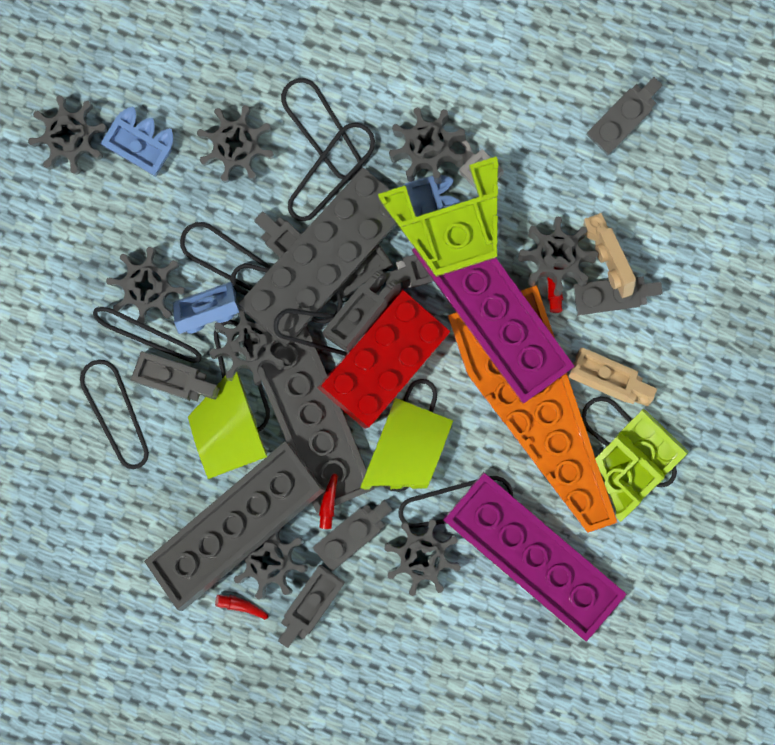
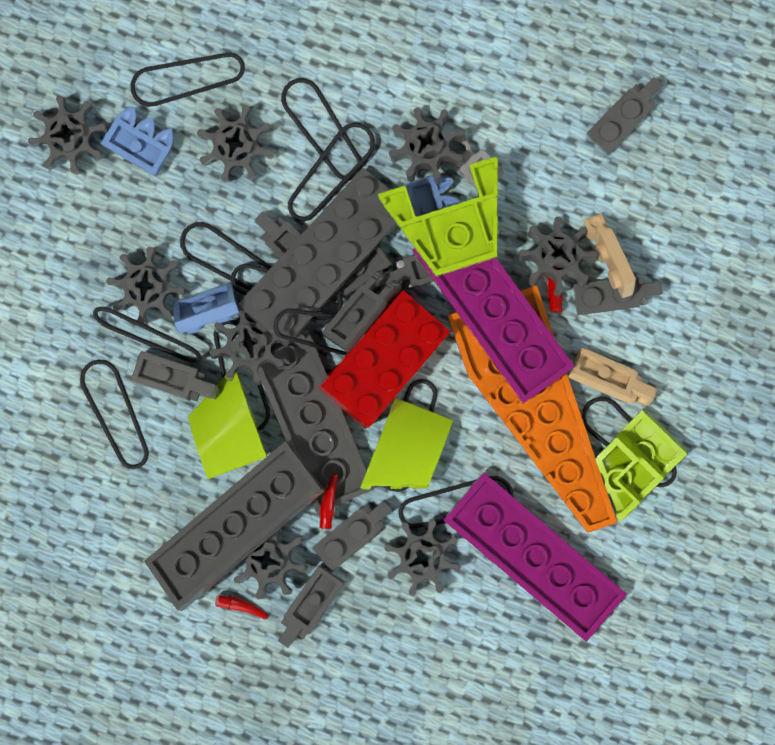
none -> black piece [130,52,245,107]

